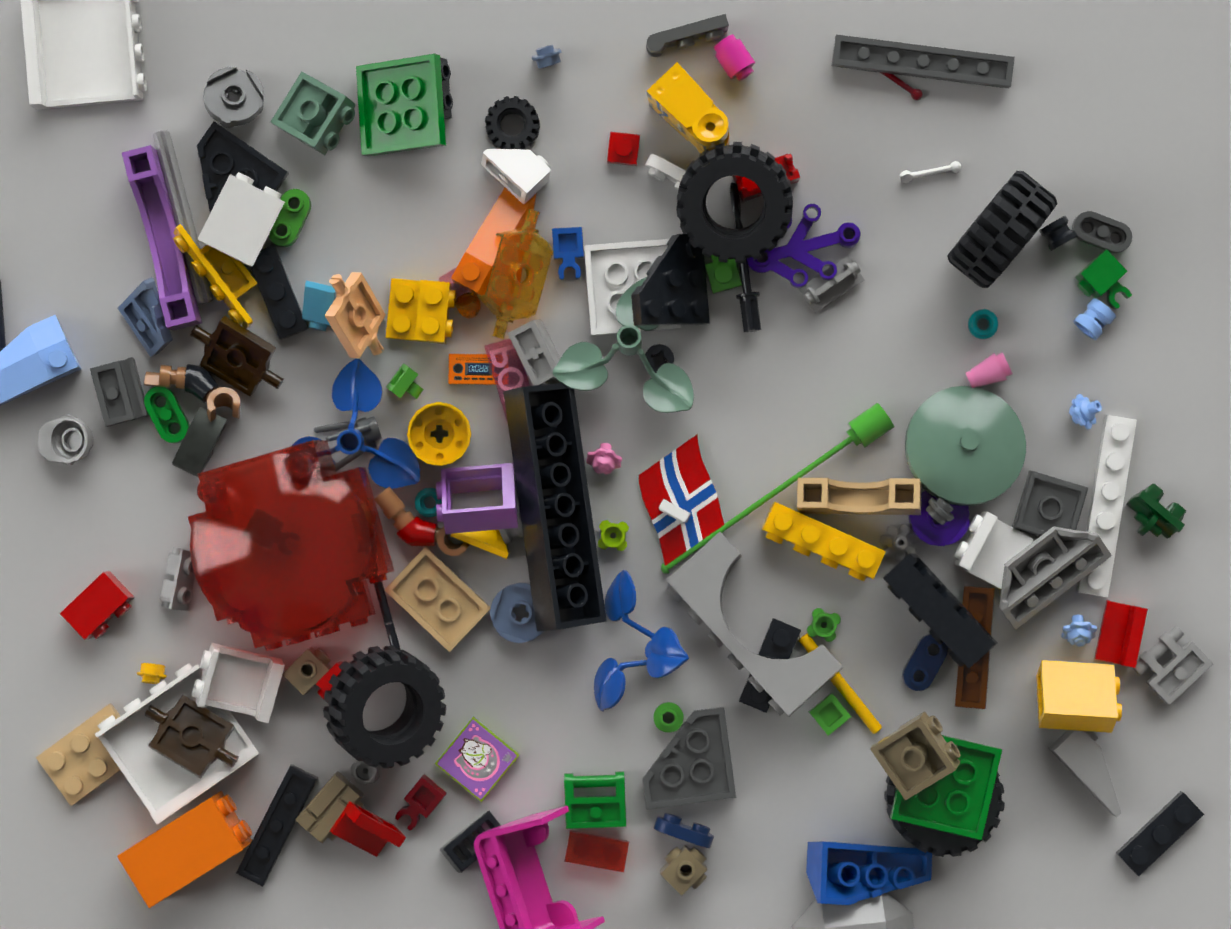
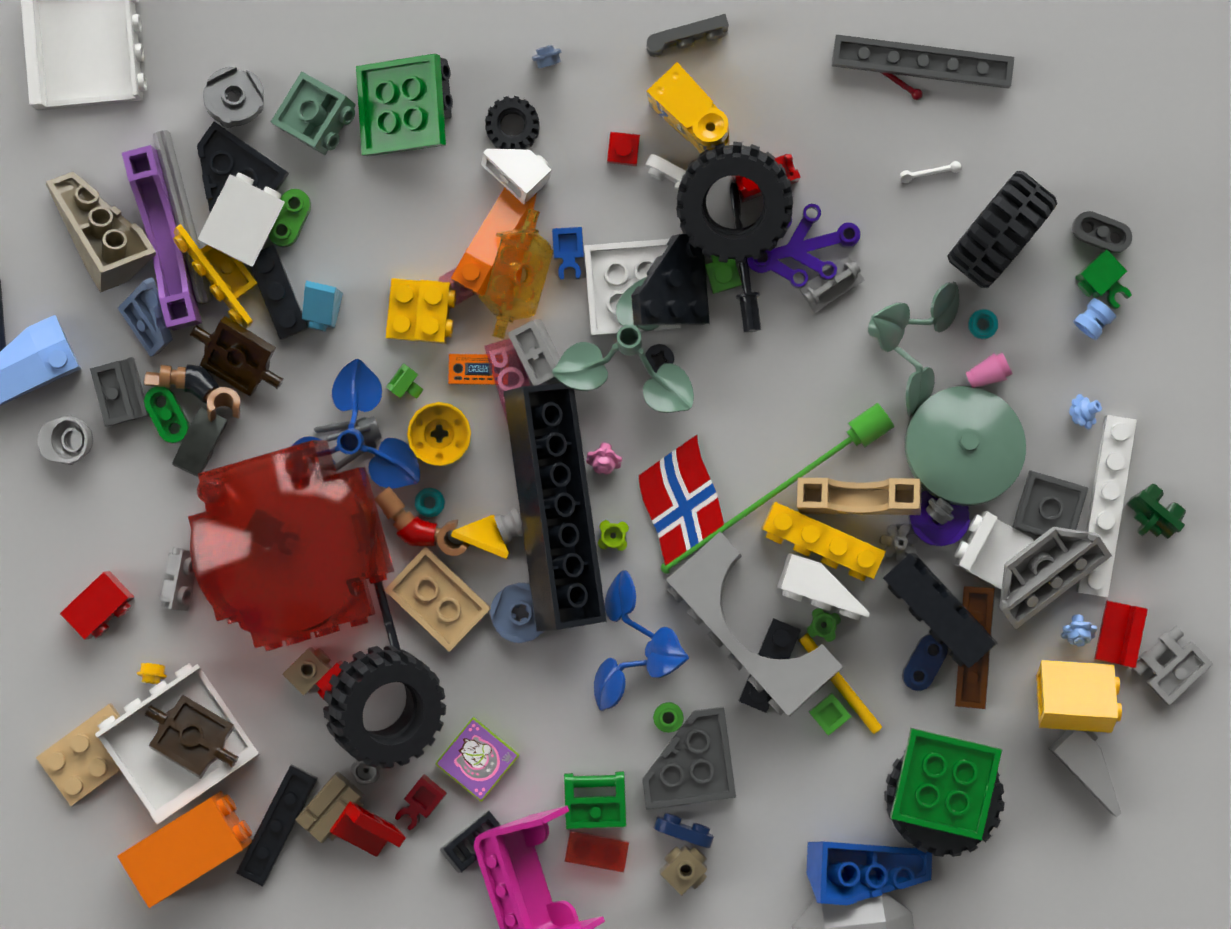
white panel [192,643,285,723] -> none
light nougat plate [325,272,386,358] -> none
medium lavender window [436,463,518,534] -> none
clear orange hinge [455,292,481,319] -> none
white tile [659,499,691,523] -> none
dark pink brick [713,34,756,81] -> none
dark tan plate [870,711,961,800] -> none
black wheel [1039,216,1077,251] -> none
black plate [1116,791,1204,876] -> none
none -> dark tan wedge [46,171,156,293]
none -> white slope [777,553,870,621]
none -> sand green plant [868,281,959,417]

